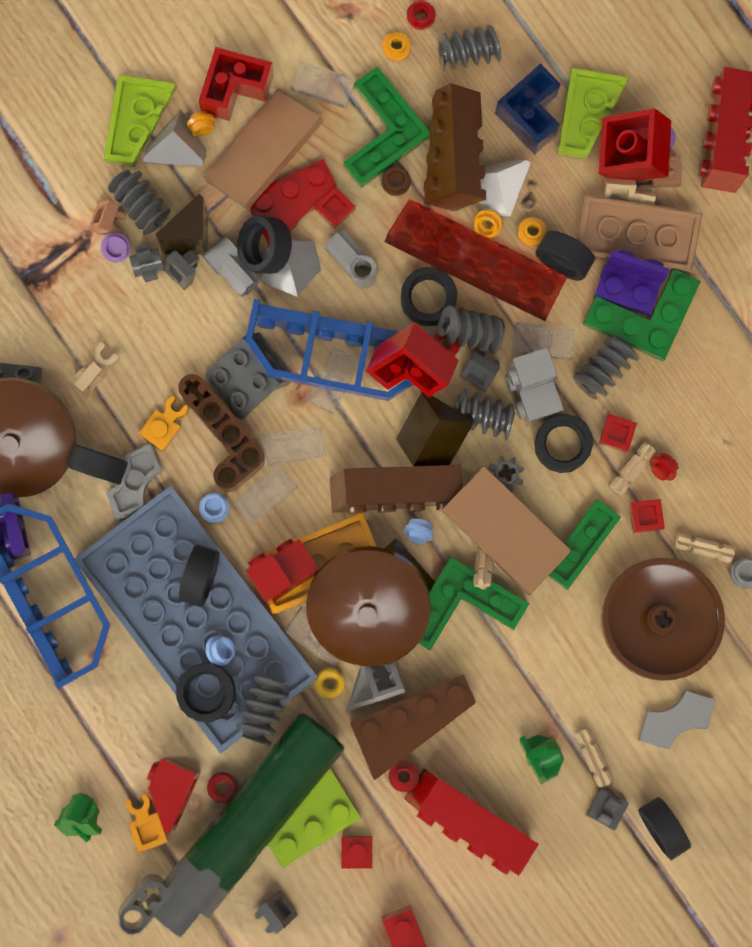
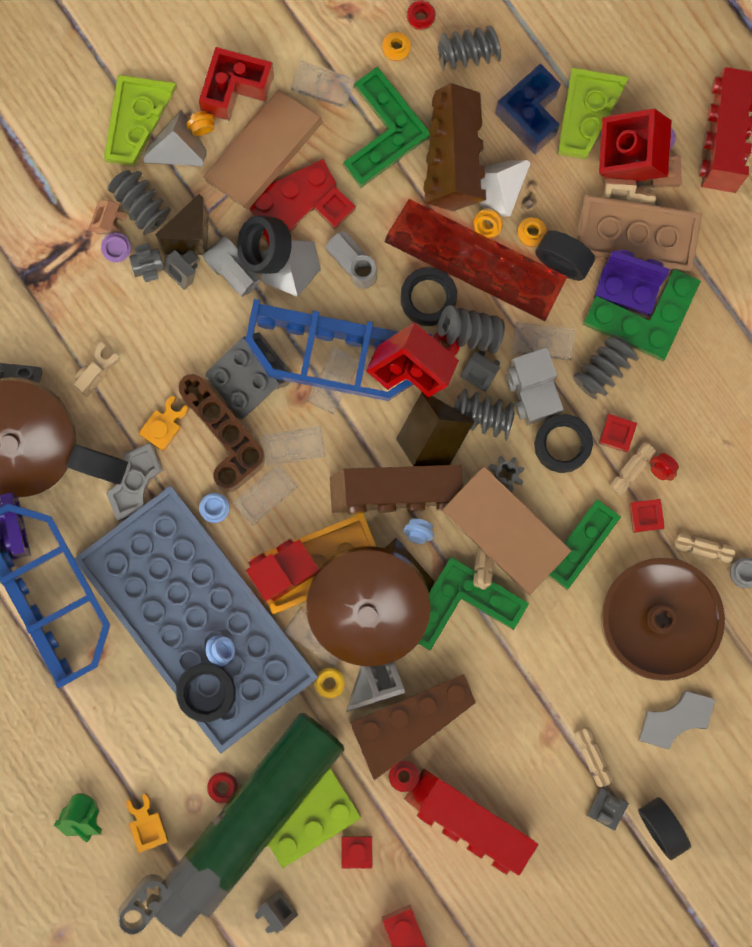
red slope [147,757,201,833] -> none
black tyre [178,544,220,607] -> none
dark grey piece [236,676,290,746] -> none
reddish brown plate [381,167,411,196] -> none
green piece [519,734,564,785] -> none

